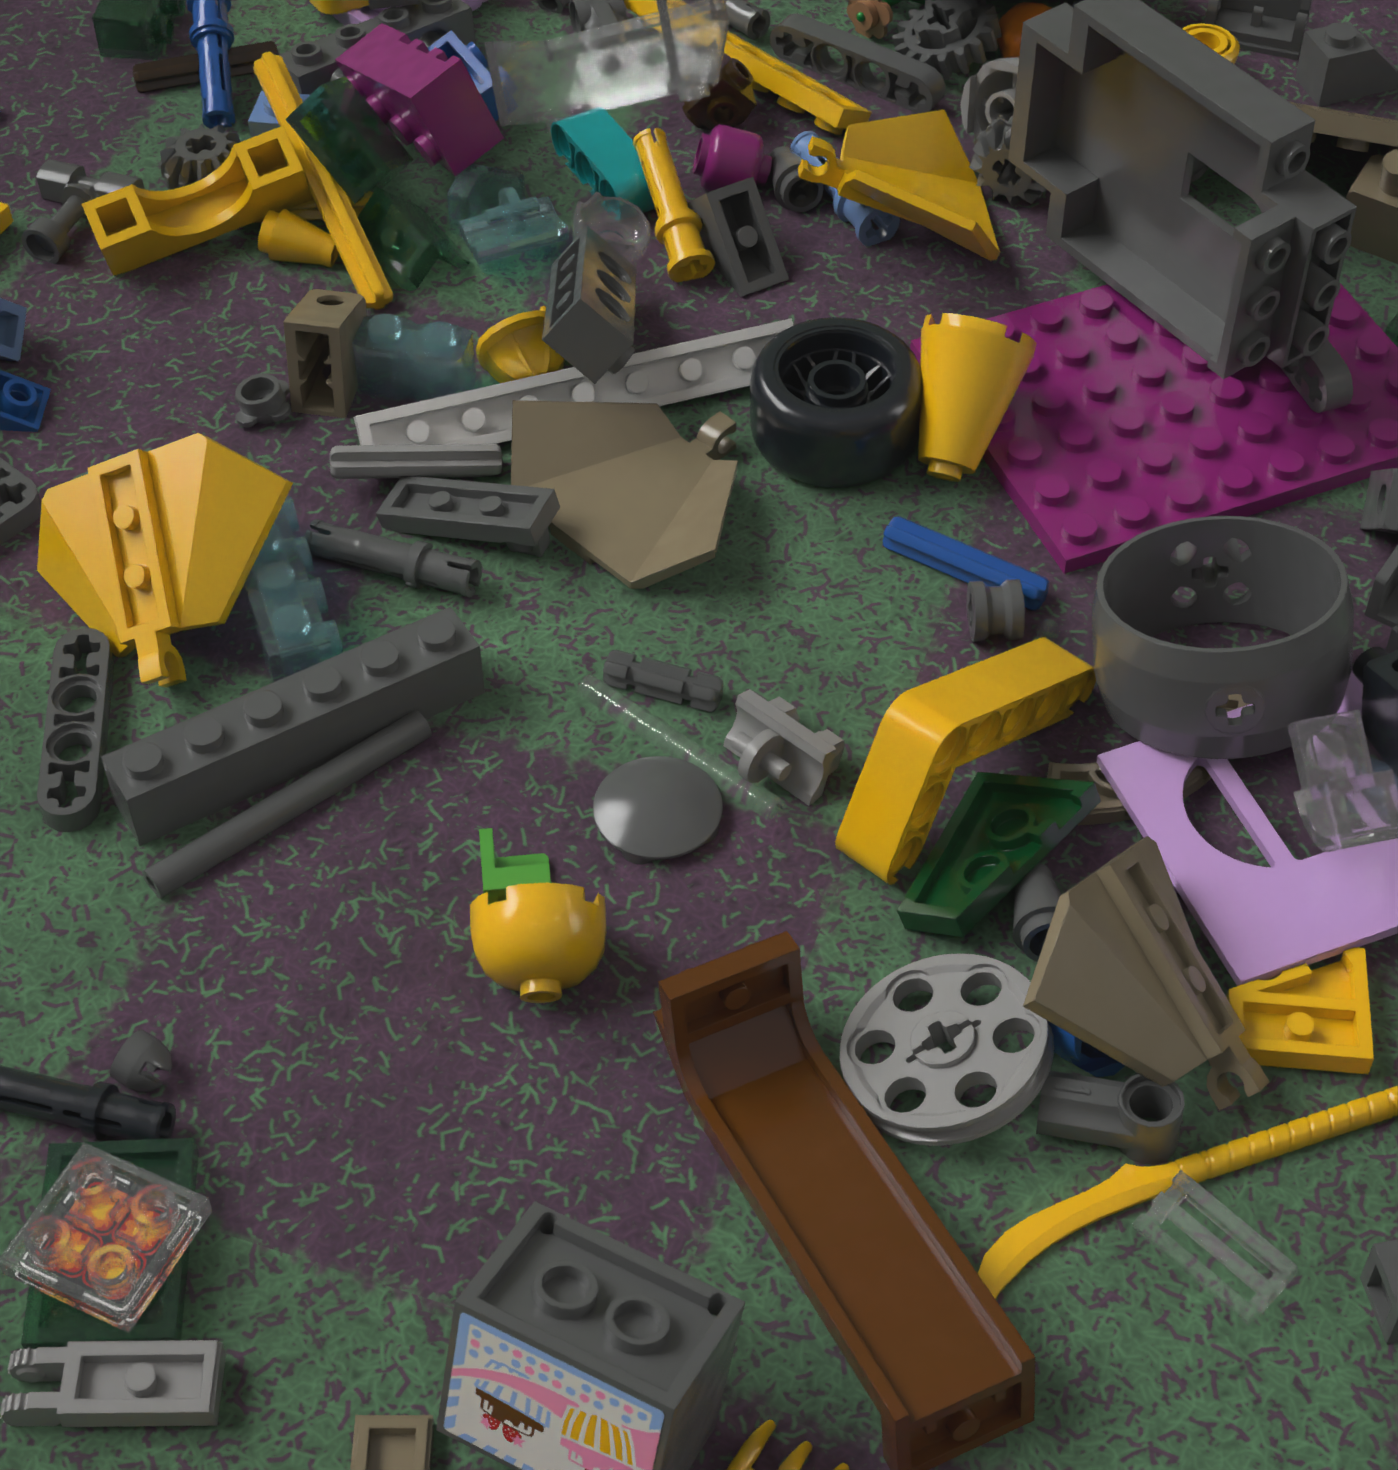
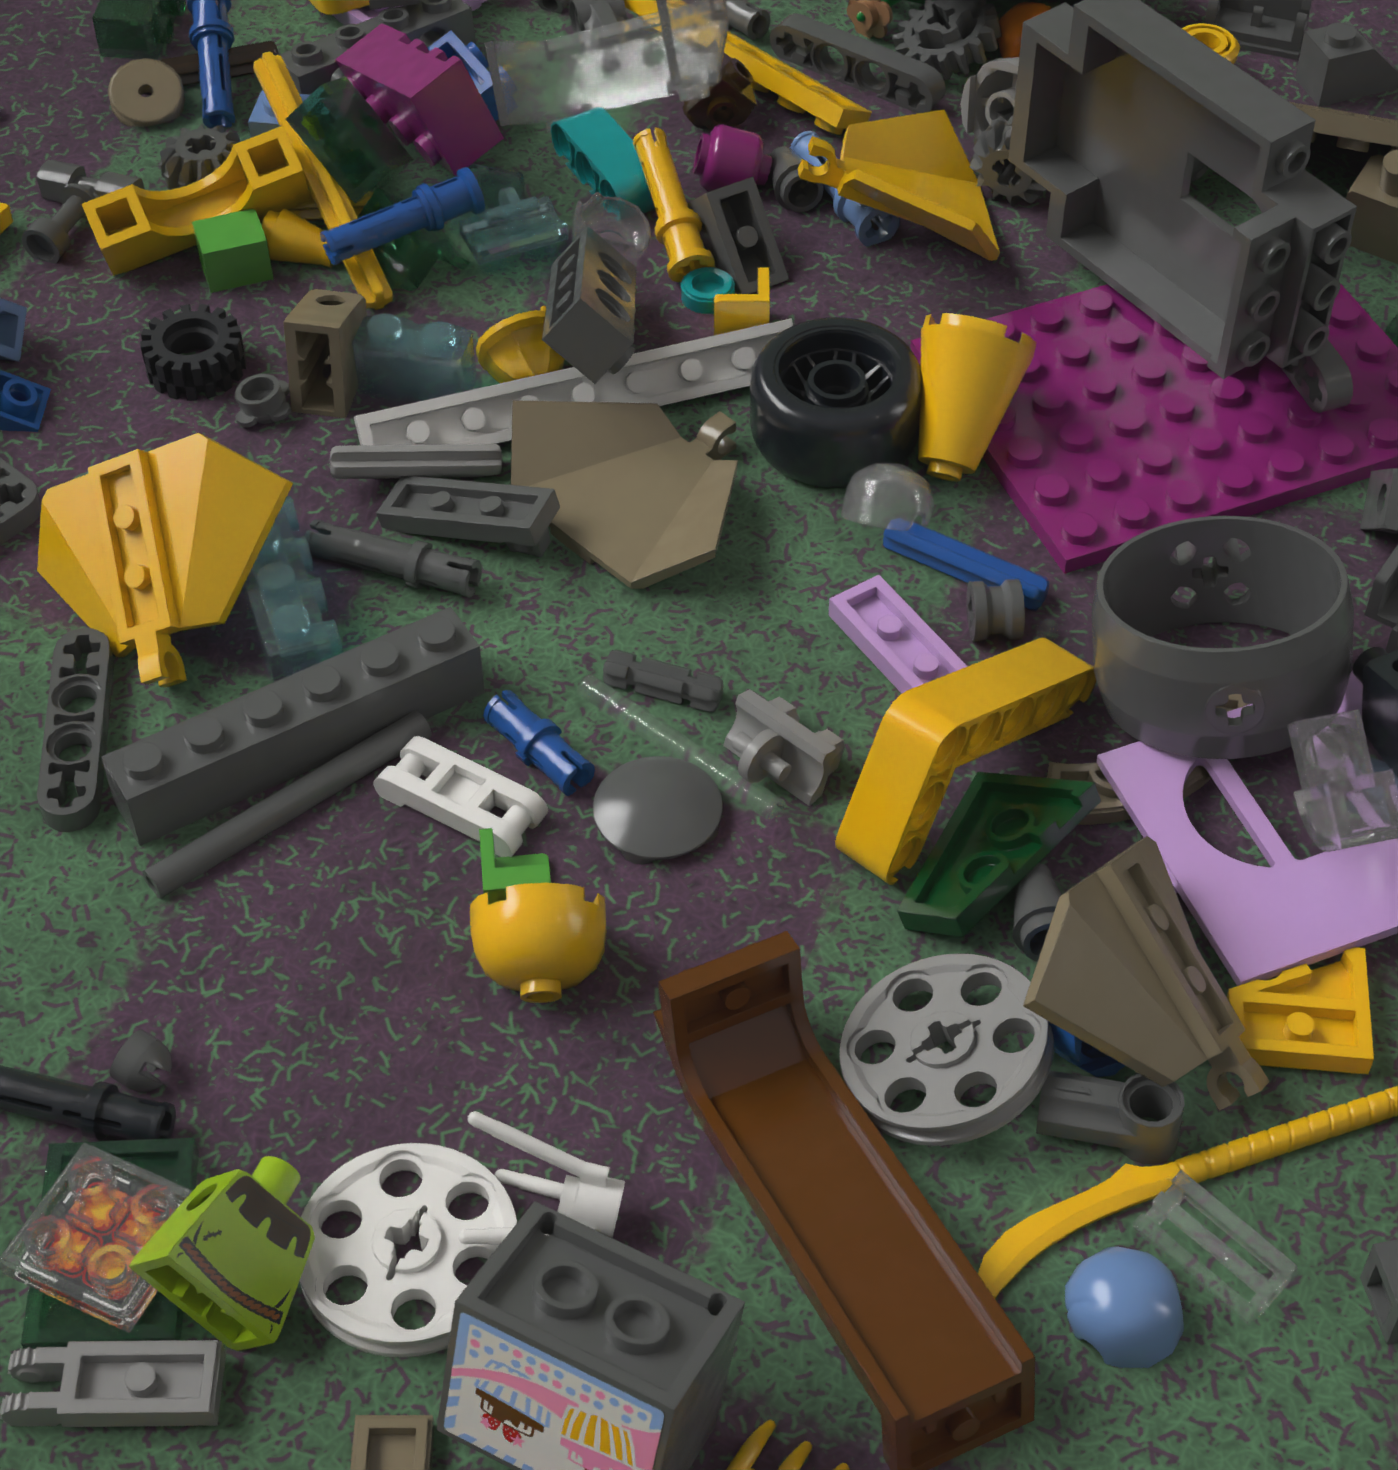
none -> dark tan piece [107,58,185,126]
none -> lime torso [128,1156,315,1351]
none -> black tyre [140,304,247,401]
none -> bright green panel [192,209,273,293]
none -> white wedge [300,1143,517,1357]
none -> blue pin [320,167,485,265]
none -> white plate [373,736,548,857]
none -> white plant [458,1111,625,1245]
none -> blue pin [483,690,595,796]
none -> teal tile [681,267,735,314]
none -> yellow panel [714,267,770,335]
none -> lavender plate [828,575,967,694]
none -> clear hair [841,462,934,531]
none -> medium blue hair [1065,1246,1184,1368]

